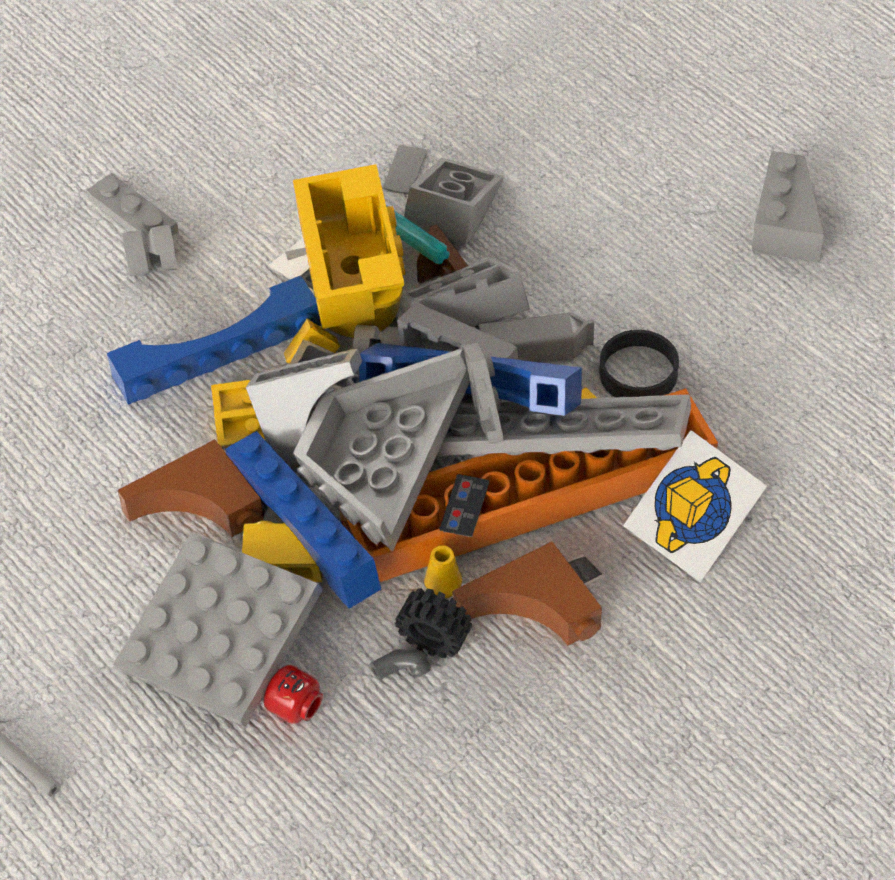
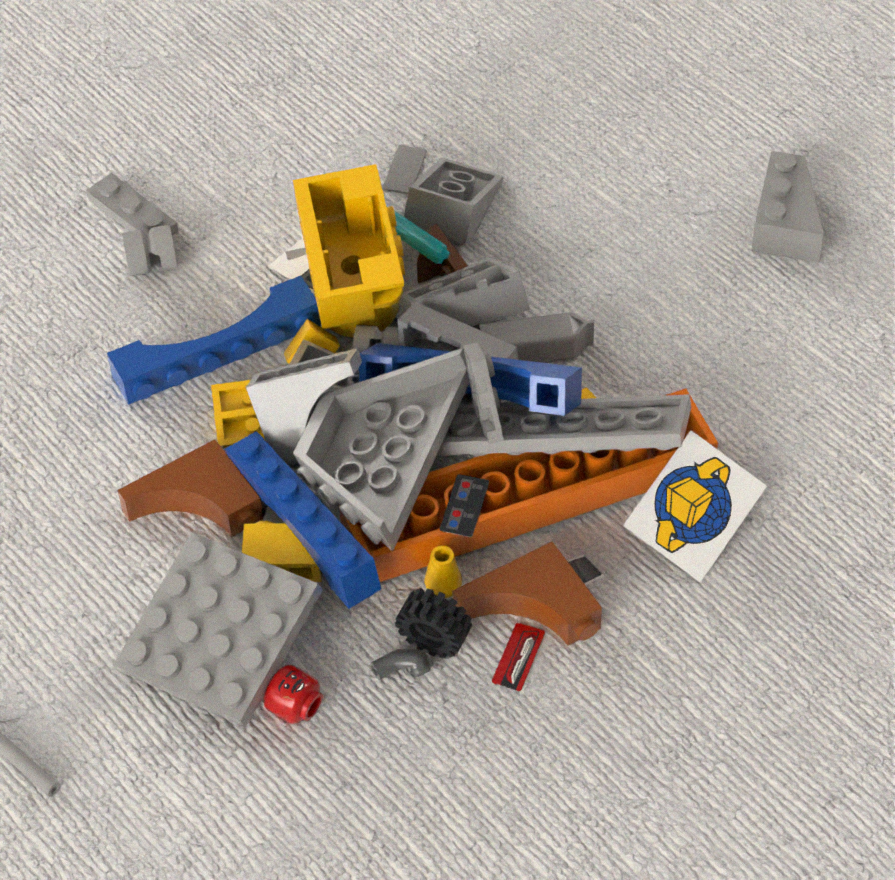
black tyre [599,330,679,397] -> none
none -> sticker [492,623,545,691]

